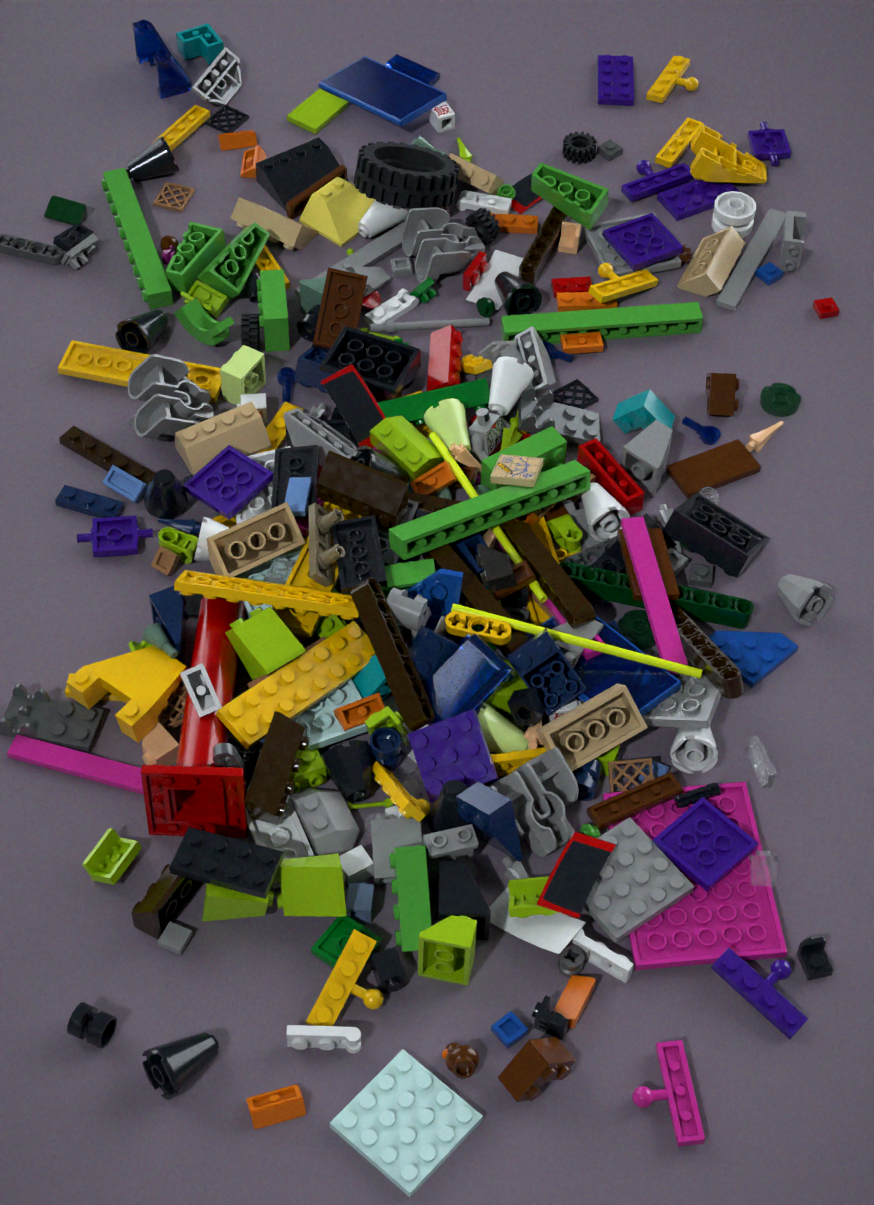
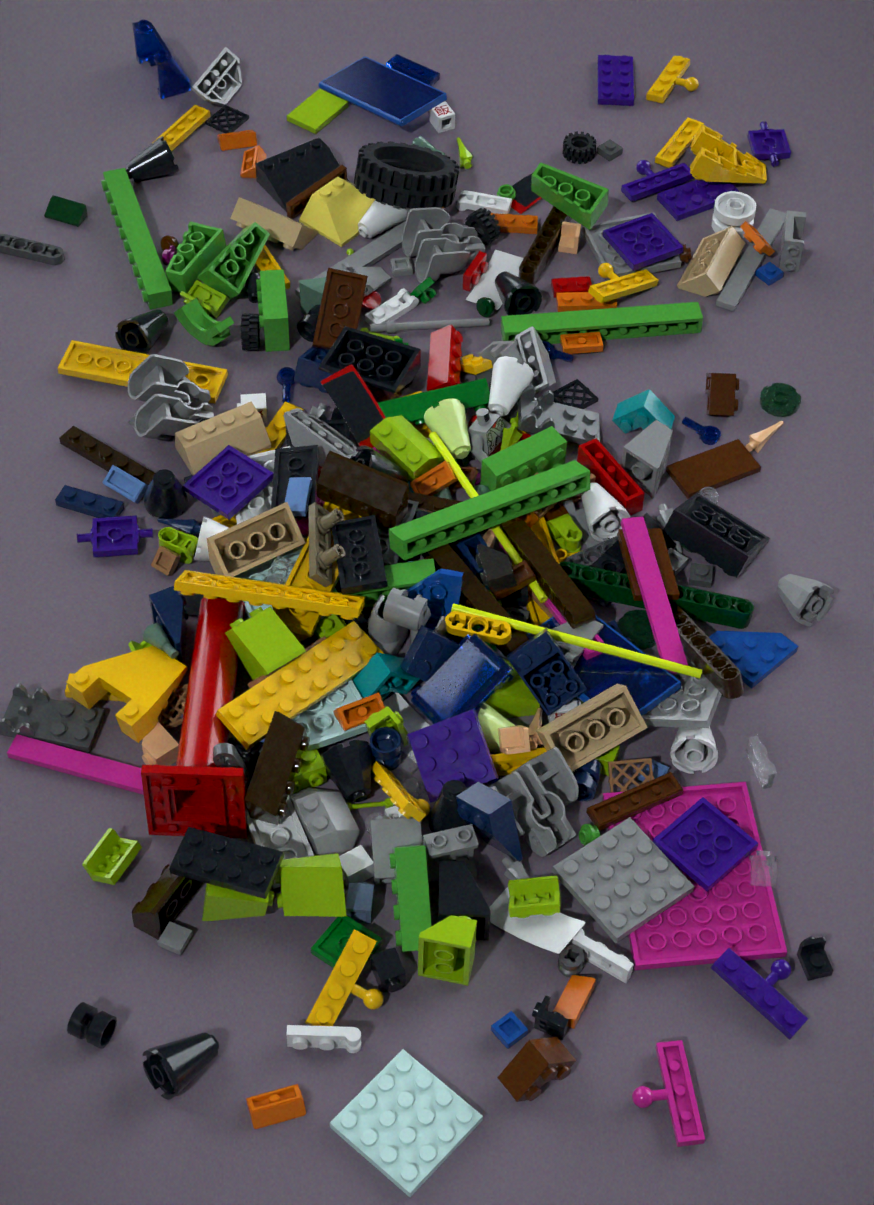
black plate [53,223,93,252] -> none
light grey plate [61,233,98,271] -> none
medium nougat window [153,182,195,212] -> none
teal brick [176,23,224,65] -> none
white slope [180,663,222,718] -> none
yellowish green brick [220,345,266,405] -> none
dark brown beam [351,577,435,732] -> none
reddish brown animal [442,1042,480,1079] -> none
tan brick [449,153,504,196] -> none
light nougat piece [449,443,482,473] -> none
tan tile [490,454,543,487] -> none
black brick [507,687,545,727] -> none
black sticker [537,832,616,918] -> none
black axle [674,783,721,808] -> none
red plate [813,297,839,319] -> none
none -> light nougat panel [498,725,530,754]
none -> orange plate [740,221,775,256]

